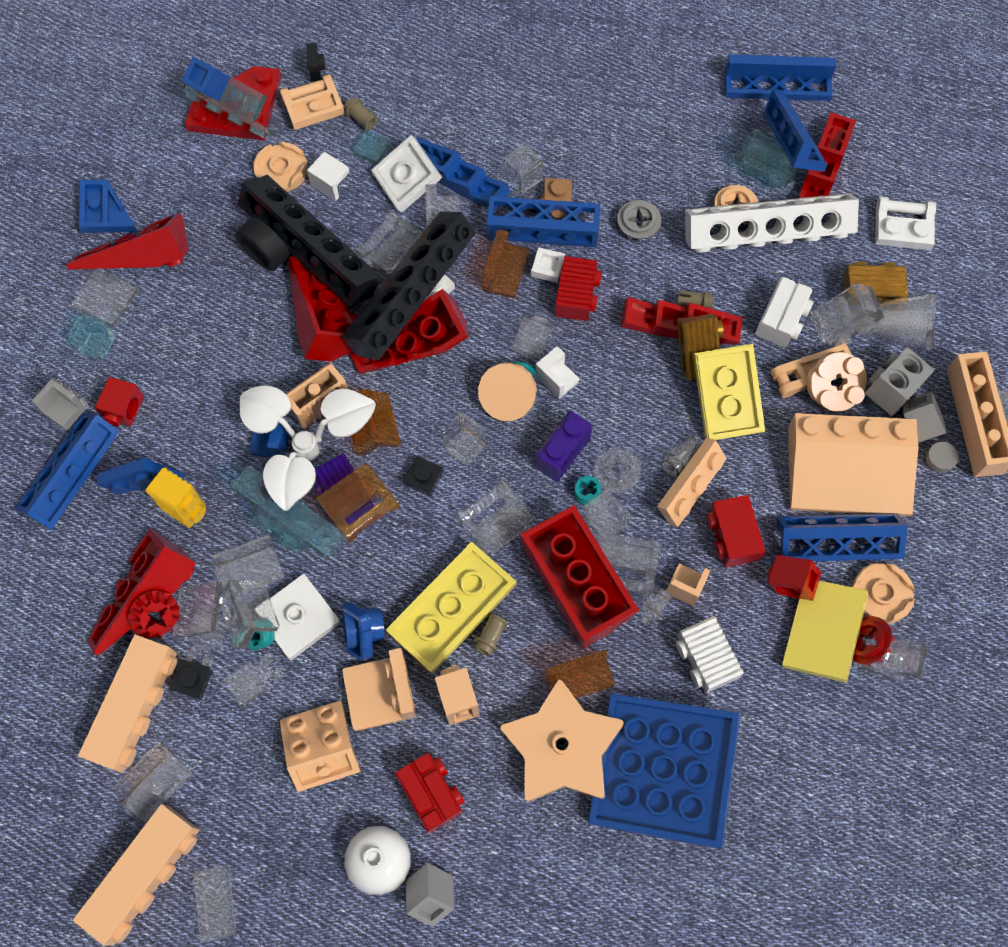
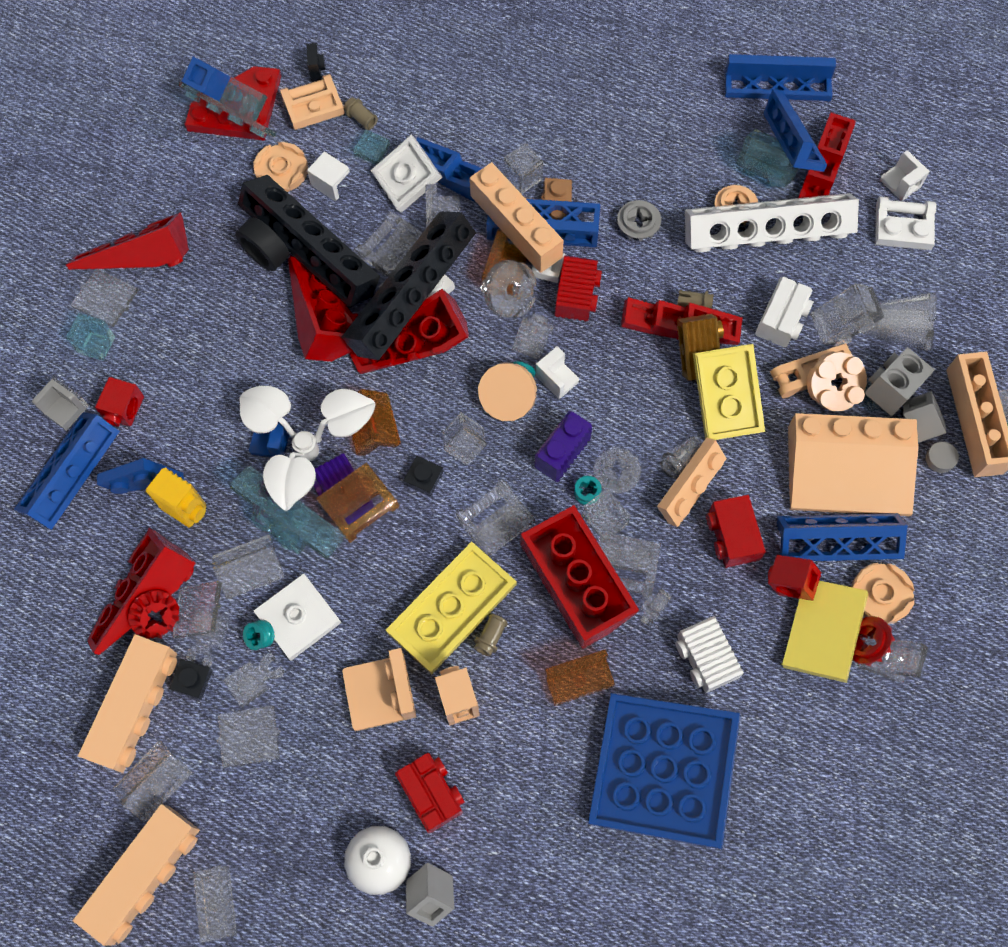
blue wing [79,180,136,233] -> none
clear panel [219,580,280,649] -> none
light nougat bracket [280,701,360,792] -> none
light nougat brick [286,363,348,429] -> none
blue piece [342,603,385,661] -> none
light nougat plate [500,680,624,802] -> none
light nougat panel [665,563,711,606] -> none
pearl gold brick [842,261,909,308] -> none
none -> clear piece [217,705,280,768]
none -> light nougat brick [469,162,564,273]
none -> clear plate [481,260,537,318]
none -> white panel [880,150,930,201]

